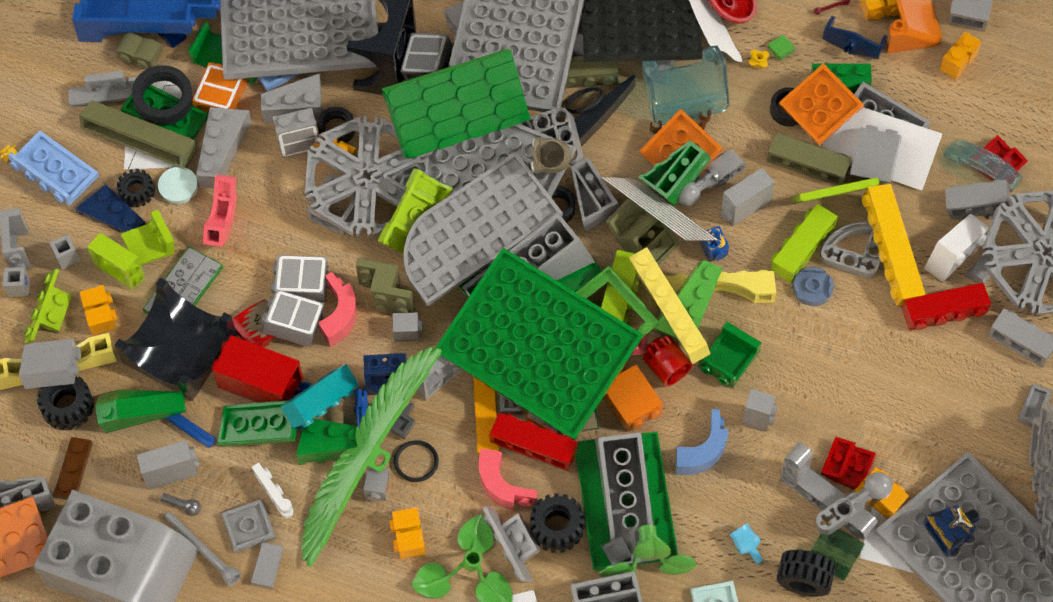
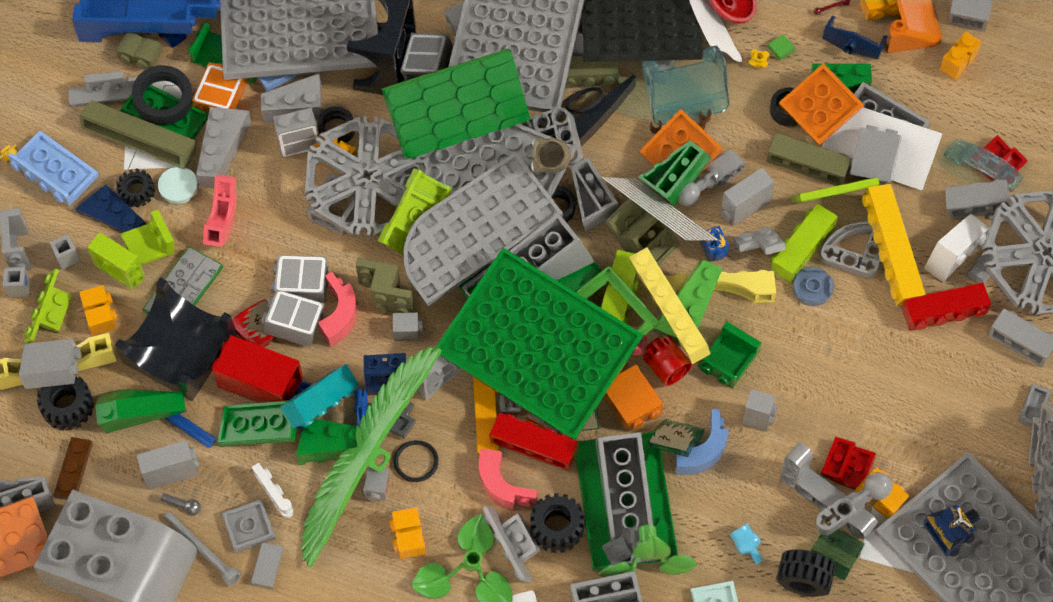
none -> slope [648,419,705,457]
none -> light grey plate [733,227,786,255]

